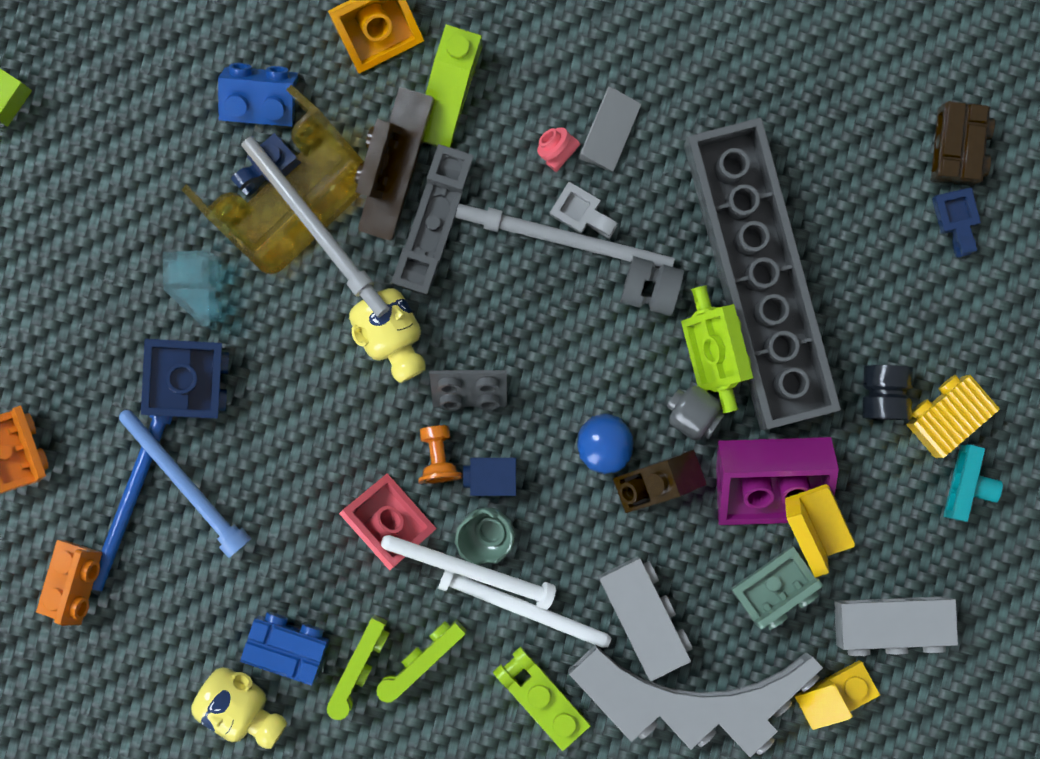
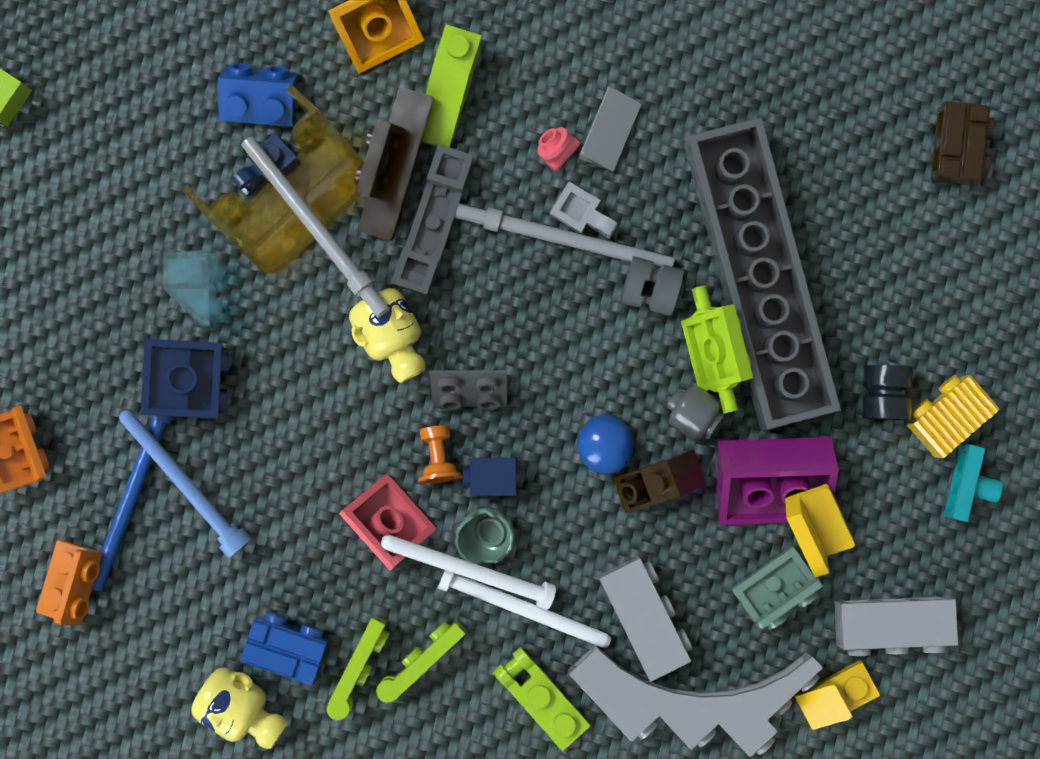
dark blue plate [932,187,981,258] -> none

